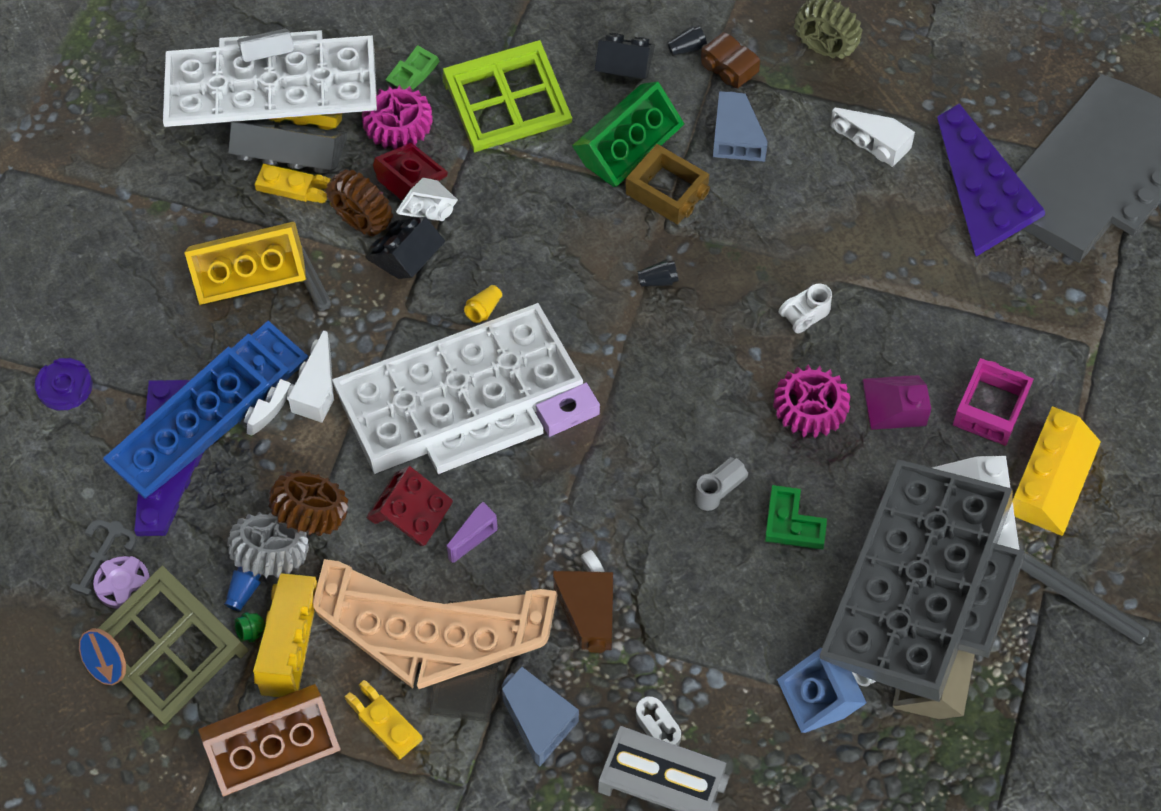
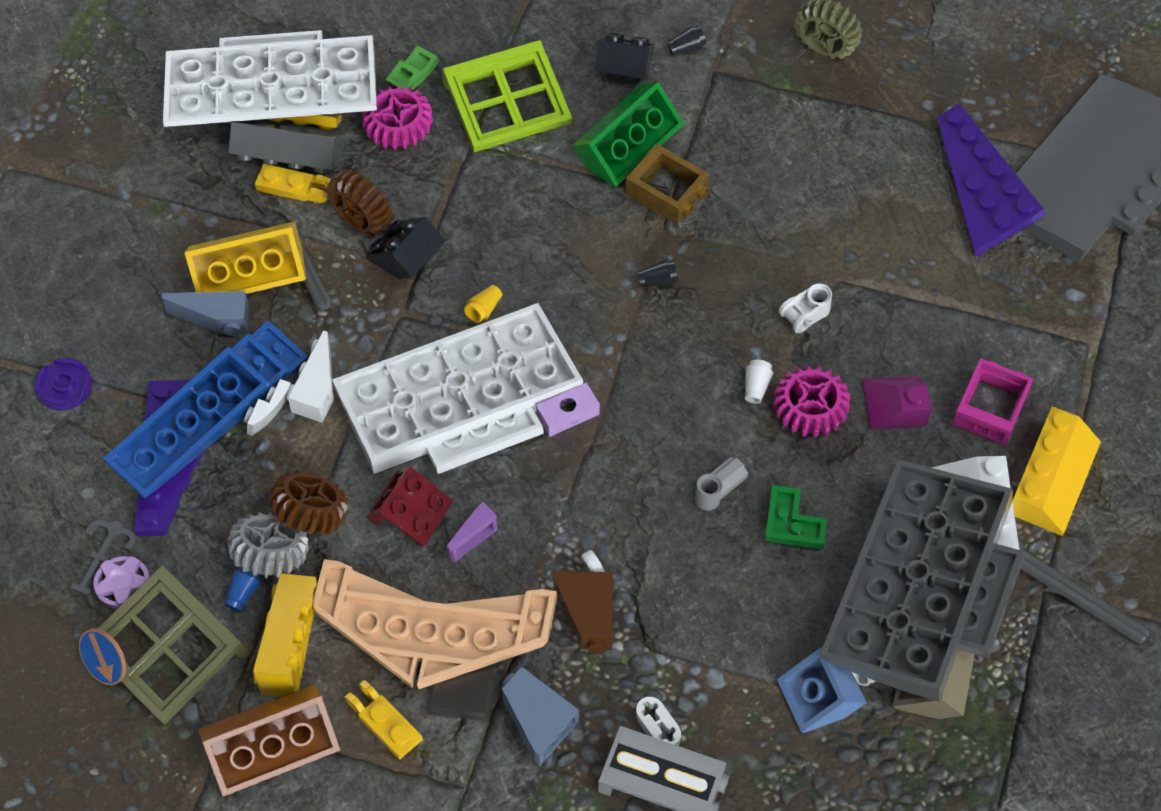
green plate [235,612,265,642] -> none
slope [237,28,294,62] -> none
dark red slope [373,143,448,201] -> none
white slope [396,178,458,221] -> none
reddish brown brick [701,32,760,88] -> none
sand blue slope [713,91,767,162] -> none
white slope [830,107,915,167] -> none
none -> sand blue slope [162,291,249,336]
none -> white cone [745,360,773,404]

